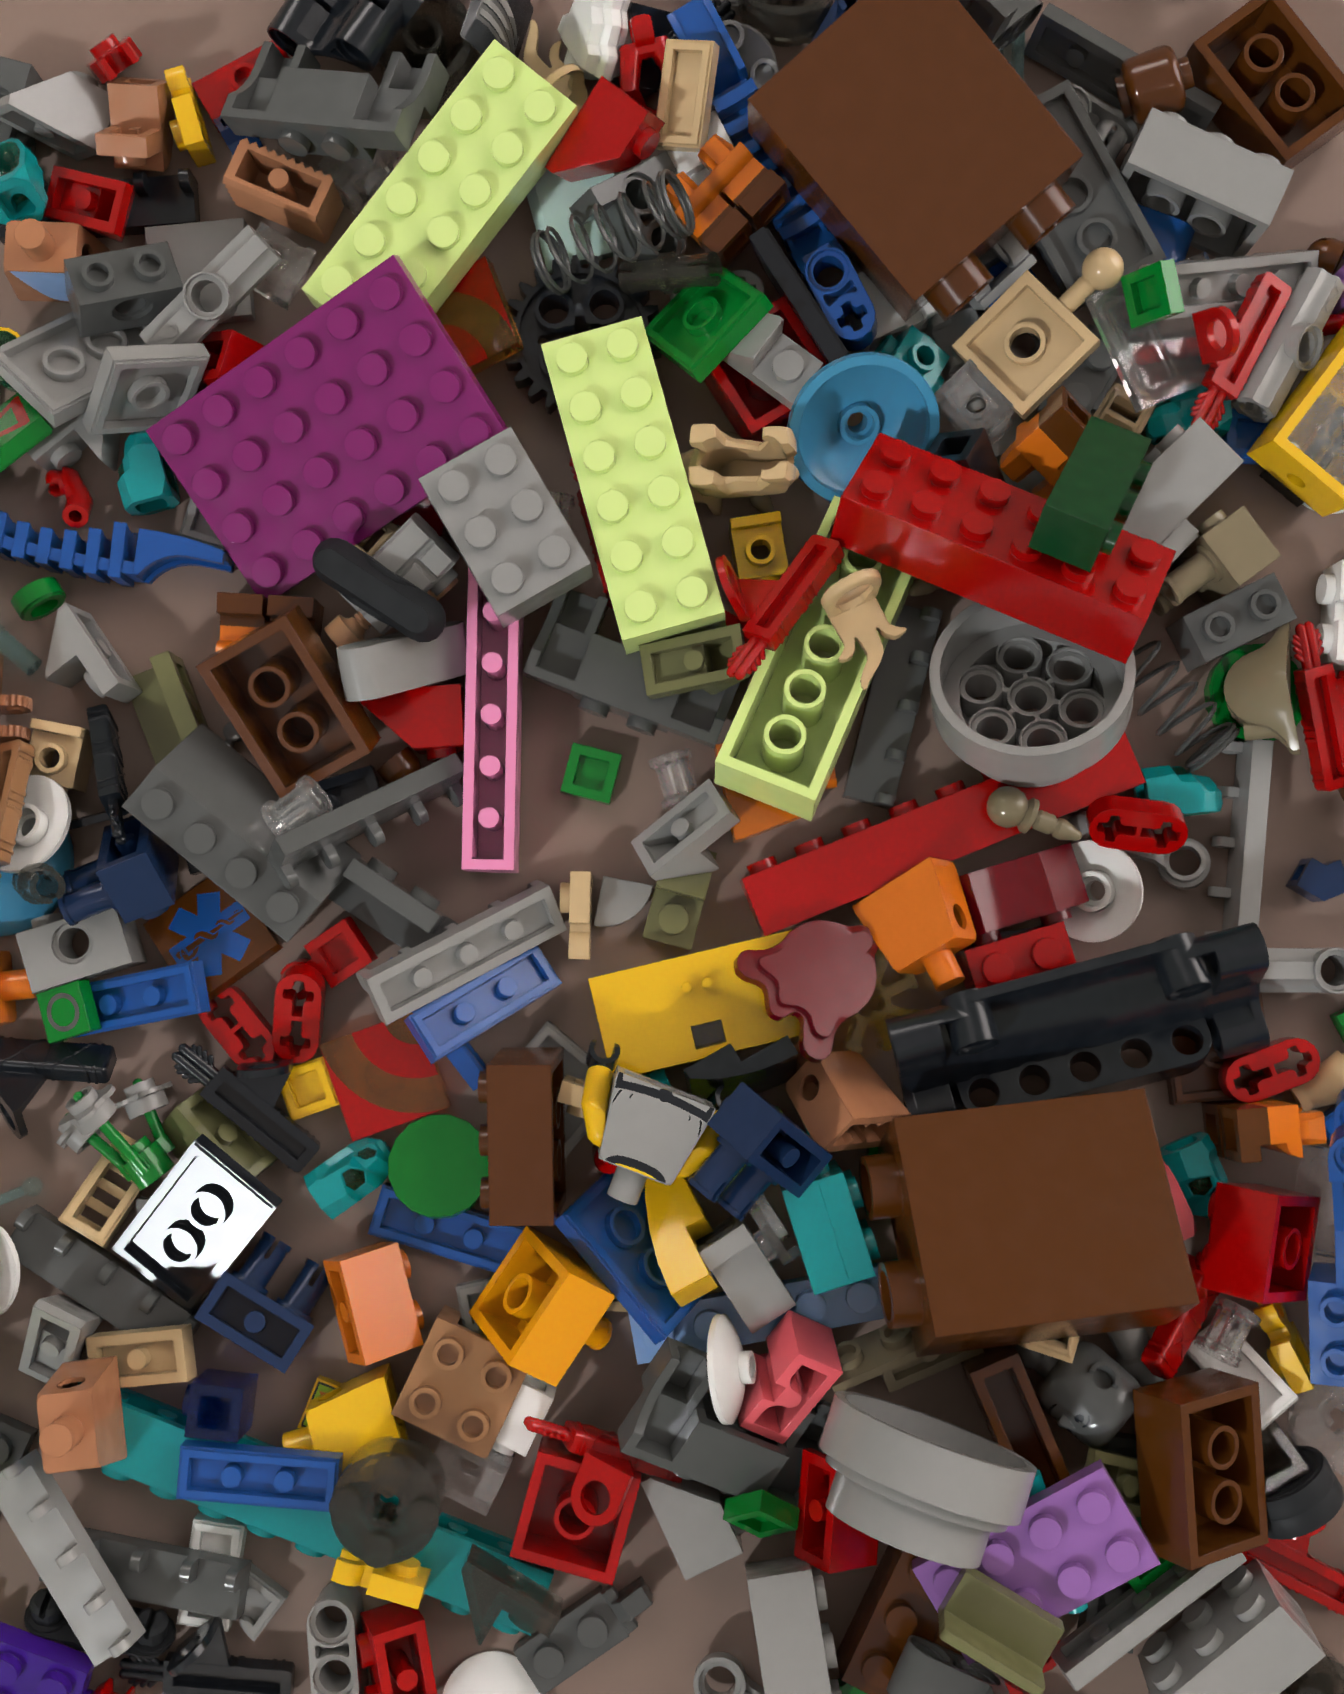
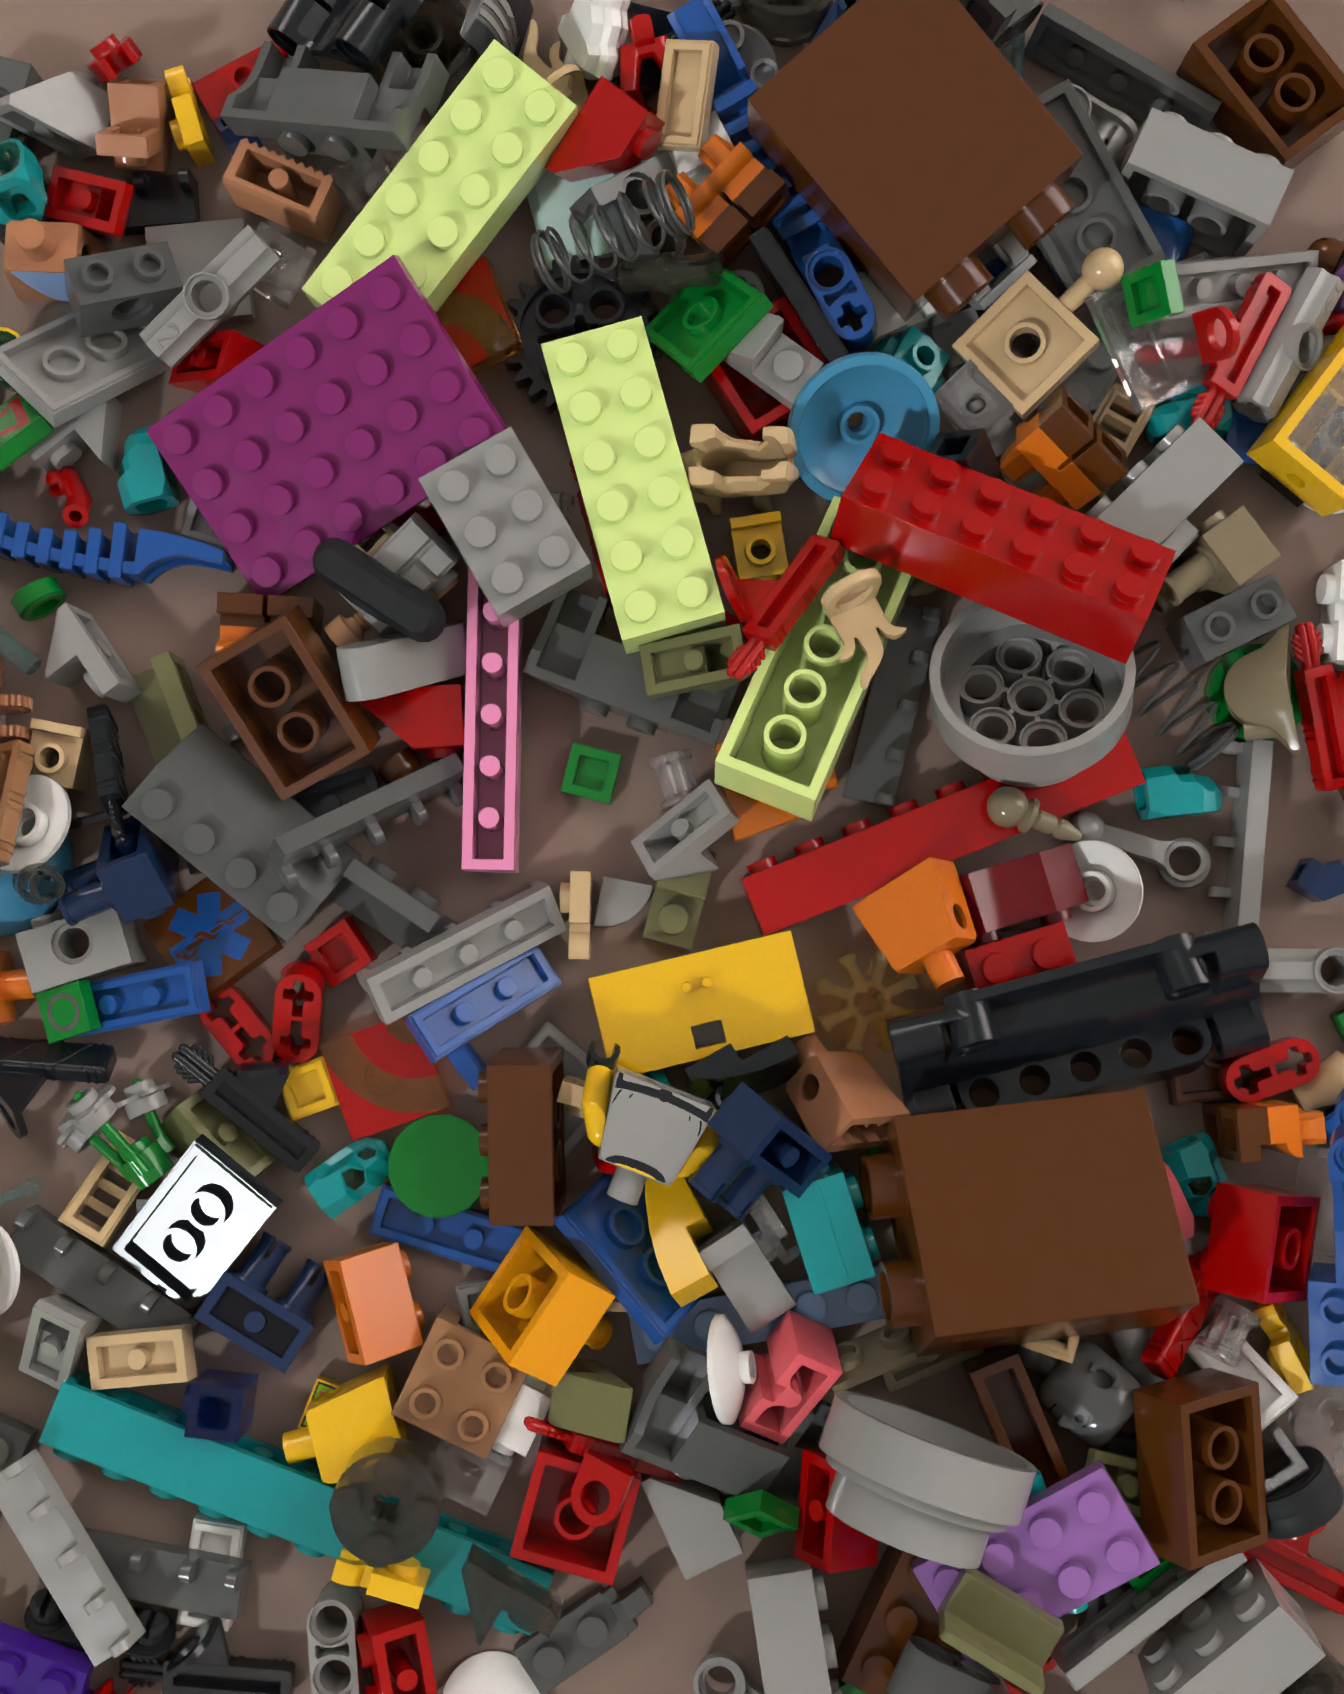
nougat torso [36,1355,127,1474] -> none
light grey tile [82,343,210,435] -> none
blue tile [176,1439,343,1512] -> none
light grey tile [239,1563,290,1641] -> none
clear bush [261,775,333,837] -> none
dark red tile [733,920,878,1063] -> none
dark green brick [1028,416,1152,572] -> none
red beam [1086,795,1188,854] -> none
reddish brown head [1114,45,1195,126] -> none
none -> olive slope [548,1359,633,1443]

